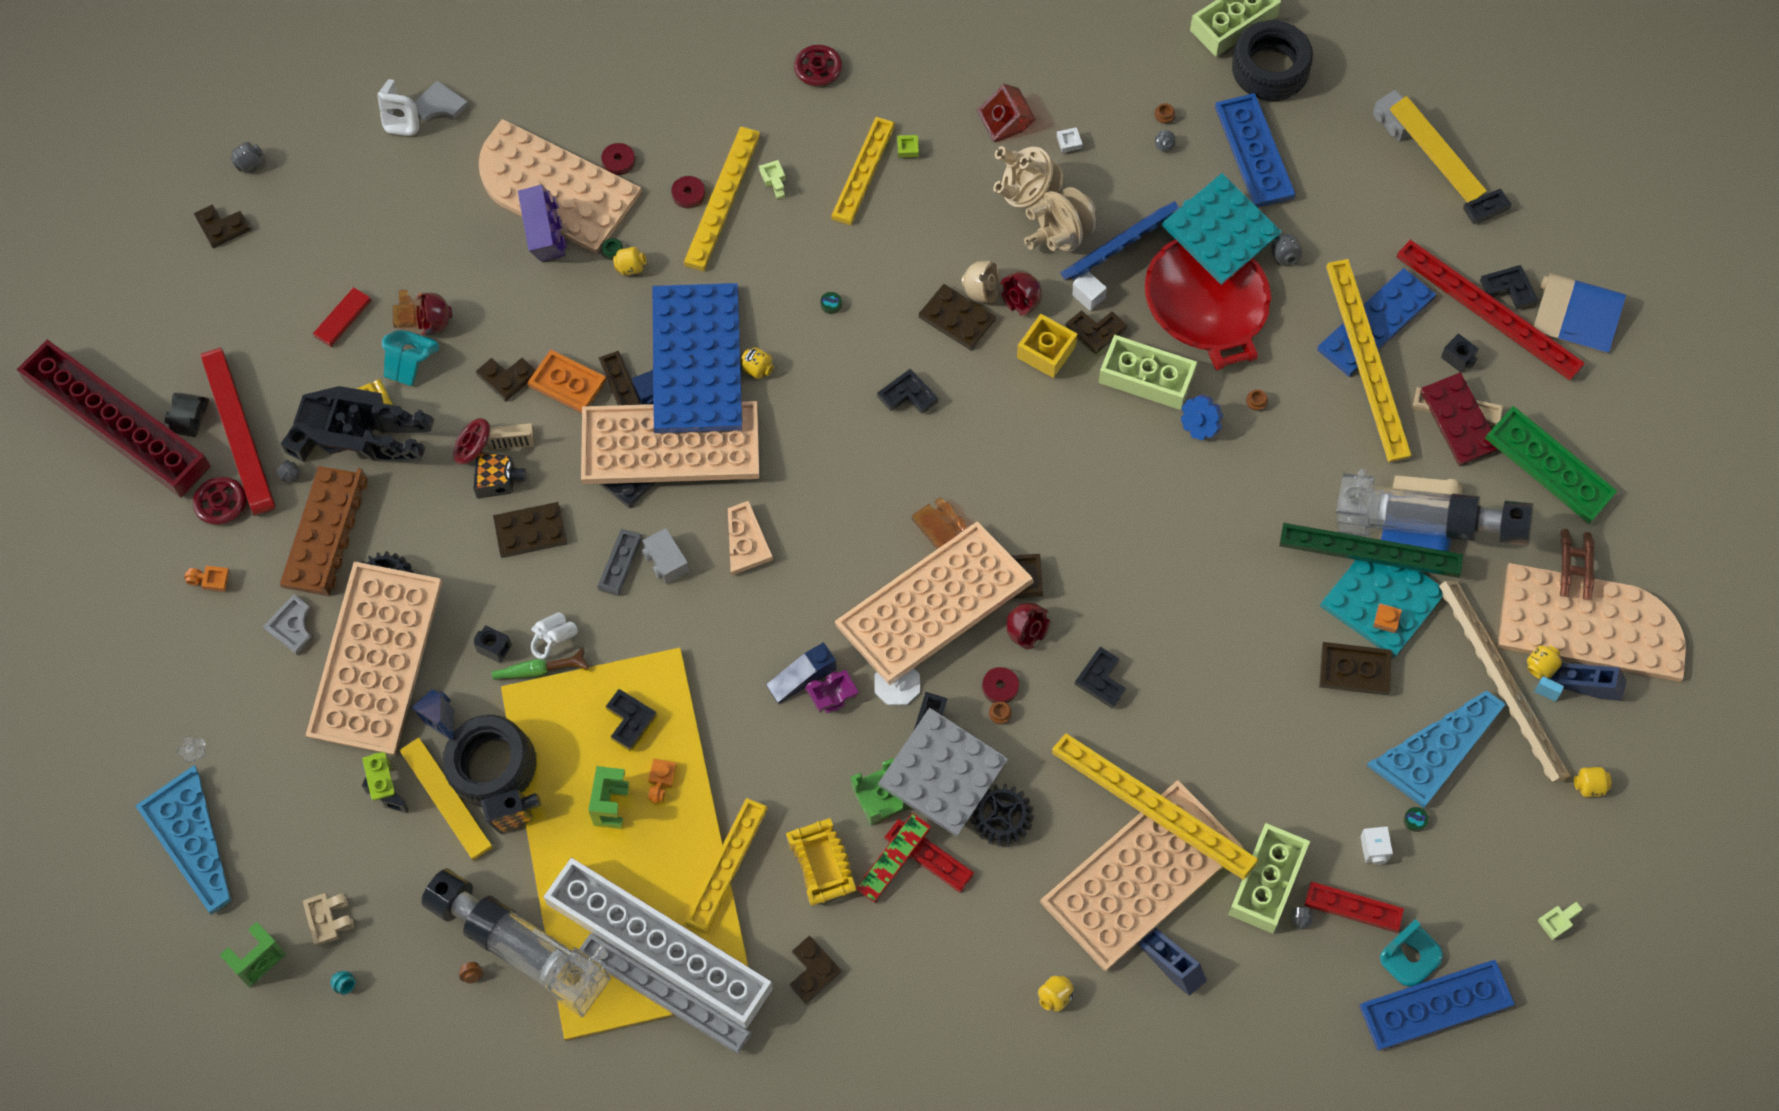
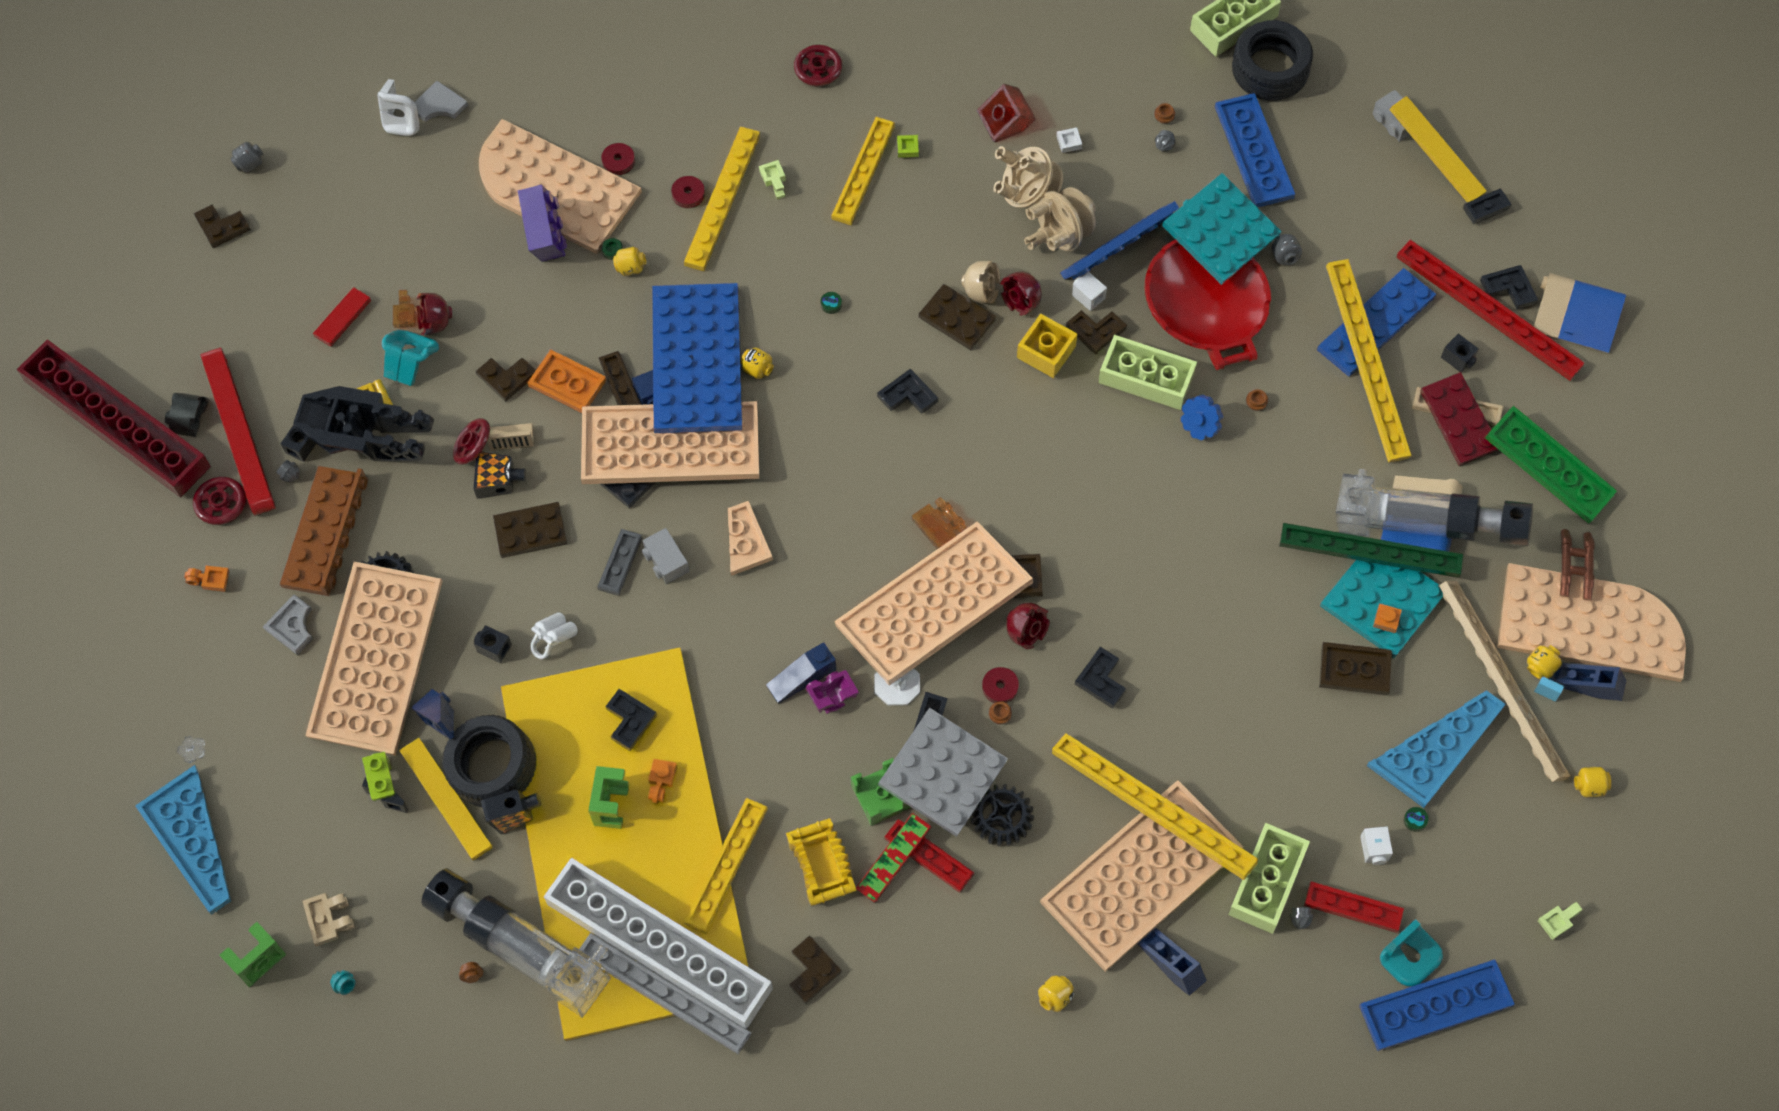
bright green piece [492,648,589,680] -> none

